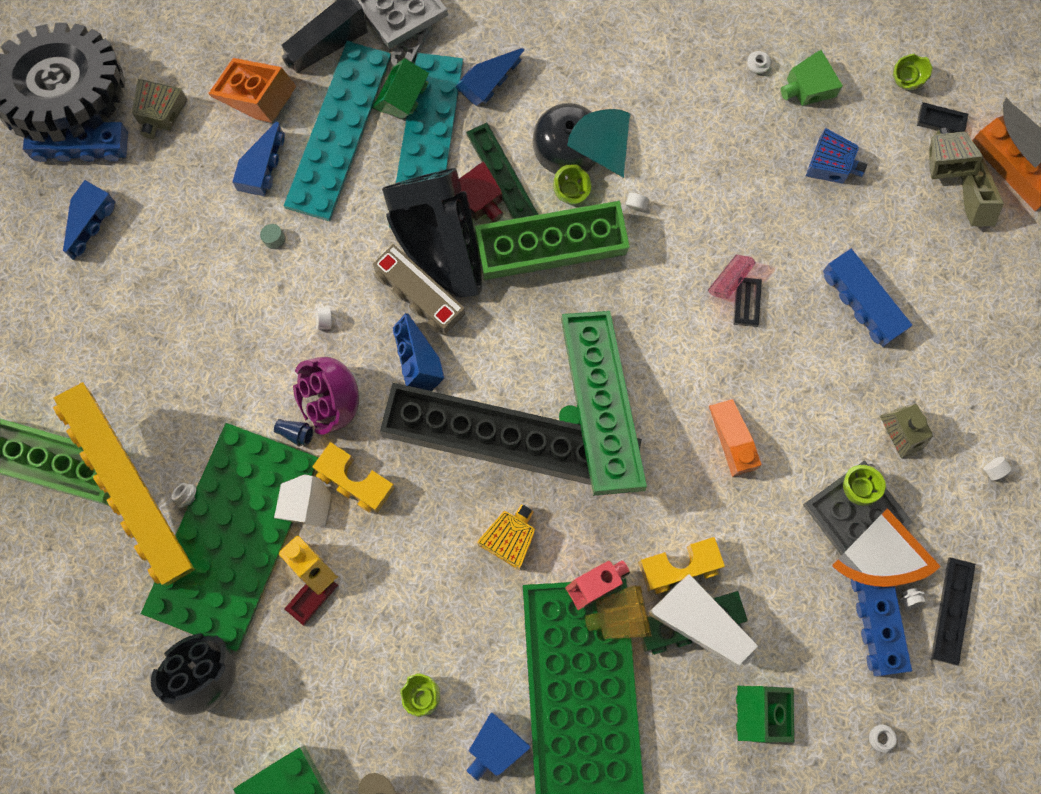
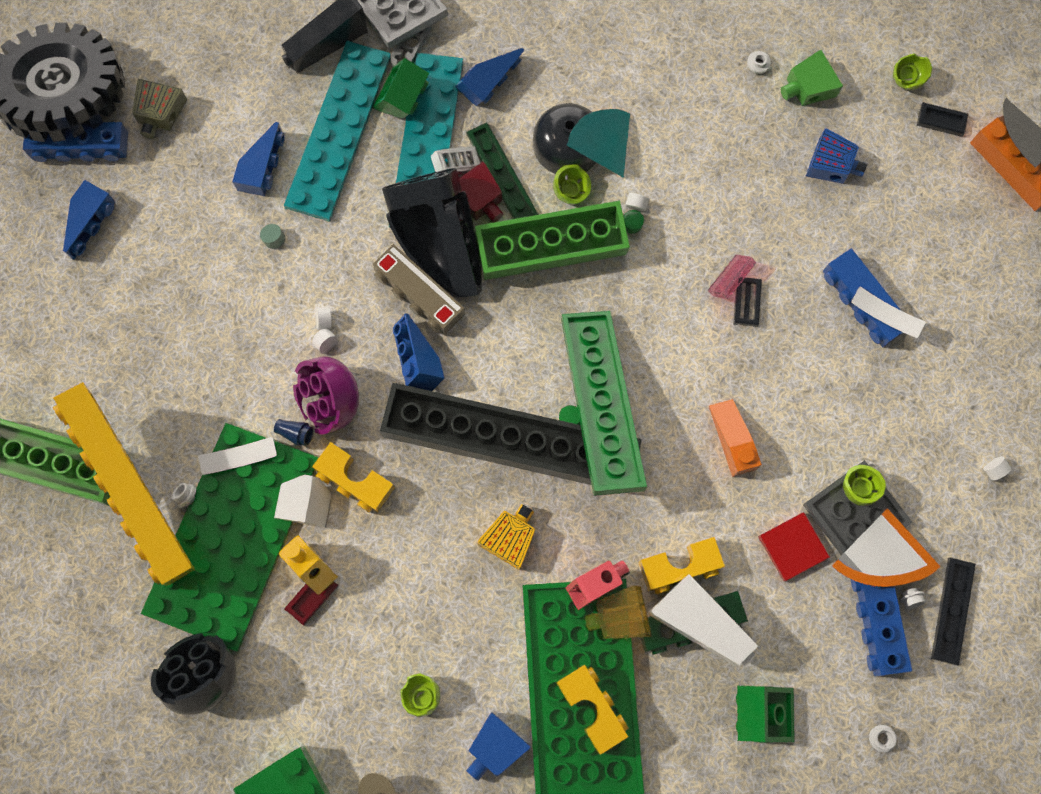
orange slope [208,58,297,123] -> none
olive torso [880,404,933,459] -> none
olive torso [929,128,983,179] -> none
olive slope [961,159,1004,227] -> none
none -> white sticker [198,437,277,475]
none -> white piece [312,328,338,354]
none -> white slope [431,146,480,175]
none -> yellow arch [556,665,629,755]
none -> green piece [623,210,644,234]
none -> red tile [758,512,830,582]
none -> white sticker [852,287,926,338]

